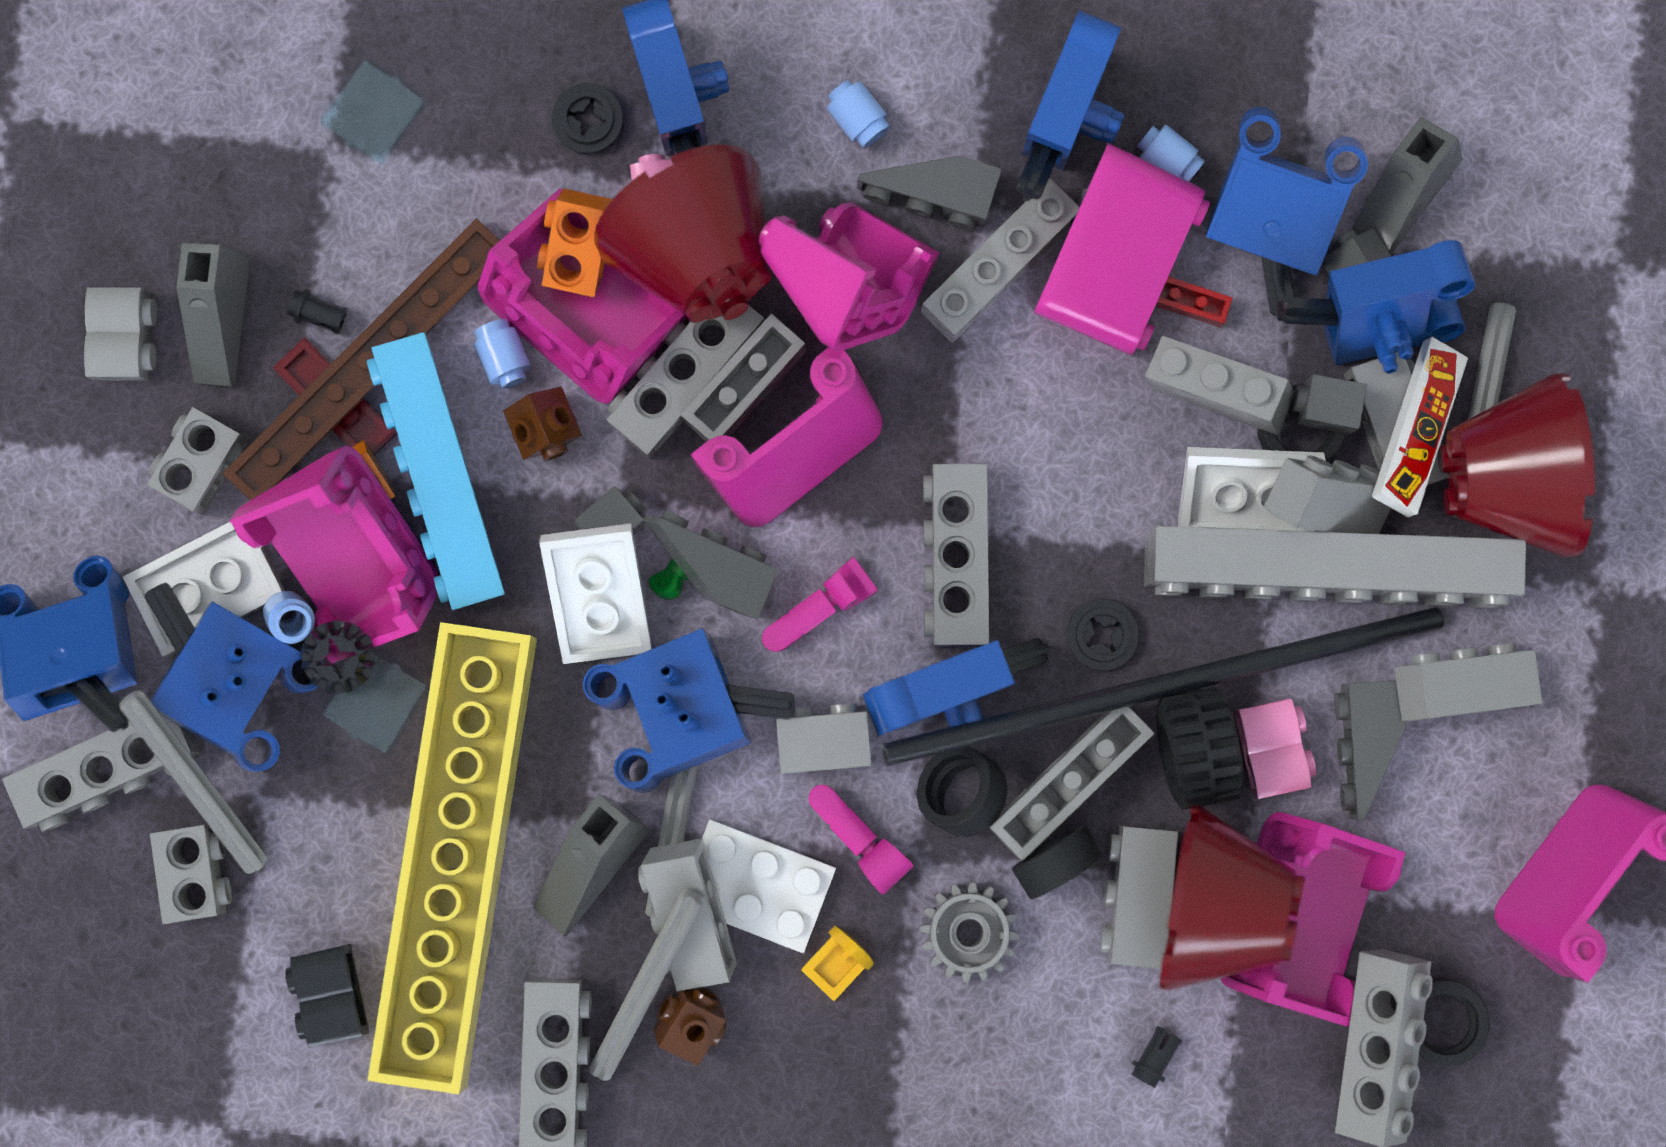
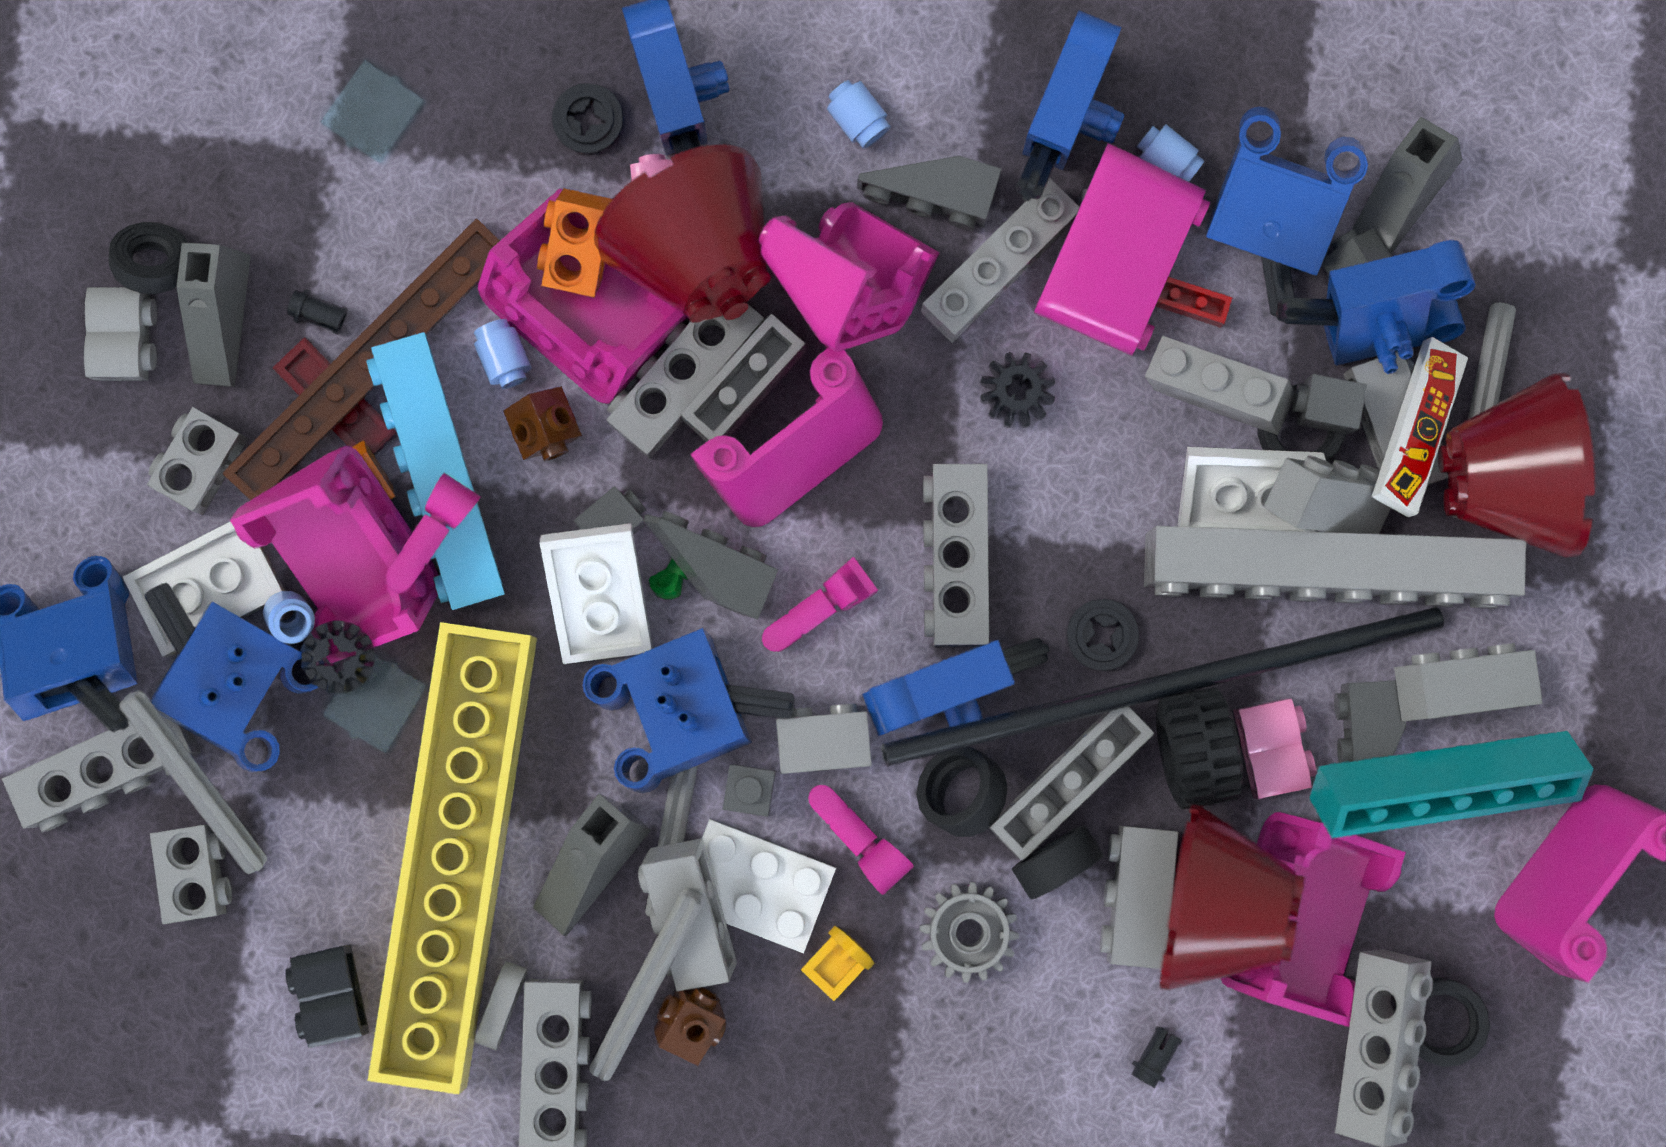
none -> black tyre [108,222,188,294]
none -> dark pink piece [386,473,481,593]
none -> light grey beam [475,961,528,1051]
none -> dark grey brick [722,764,776,817]
none -> black gear [980,352,1055,428]
none -> teal brick [1309,731,1593,838]

